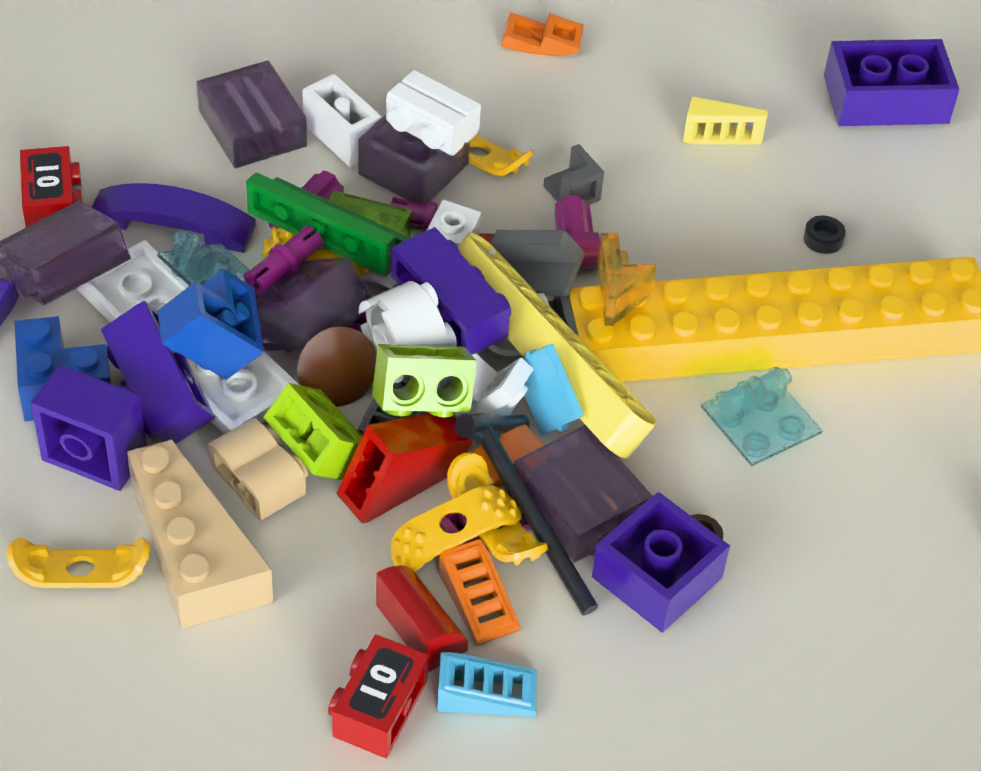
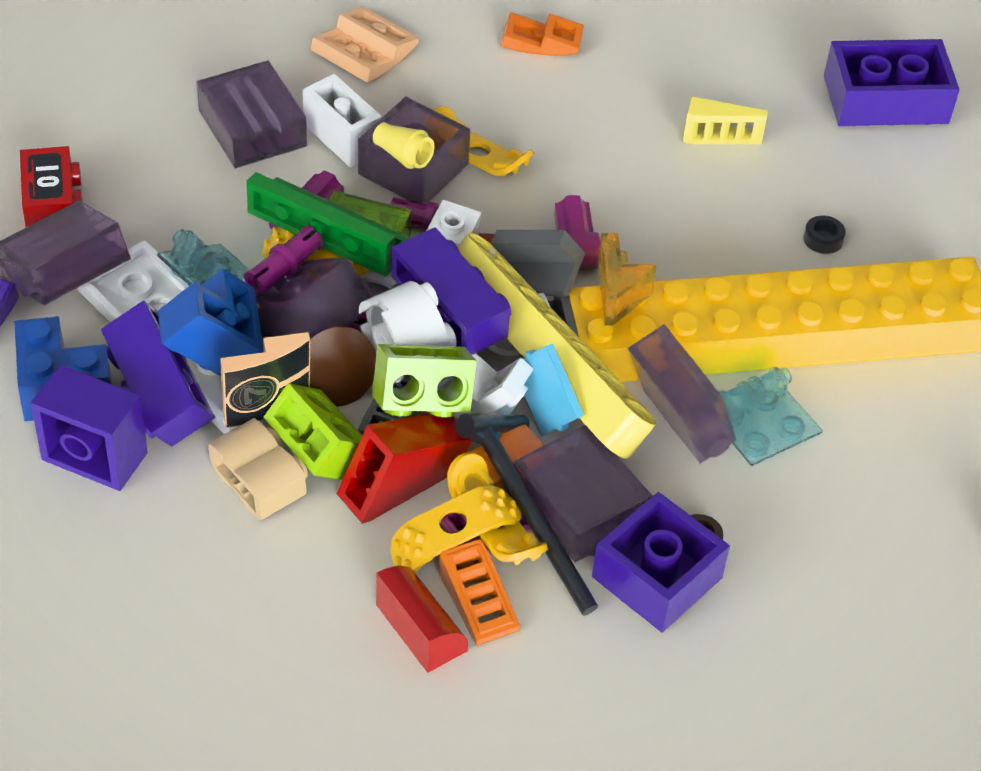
yellow piece [6,537,150,588] -> none
dark purple slope [86,183,256,253] -> none
tan wedge [127,440,273,629] -> none
red brick [328,634,429,759] -> none
white brick [386,70,481,156] -> none
medium azure slope [437,652,537,717] -> none
dark grey panel [543,144,604,205] -> none
none -> slope [220,332,310,428]
none -> light nougat slope [310,6,419,83]
none -> light yellow cone [373,122,435,169]
none -> brick [628,324,736,464]

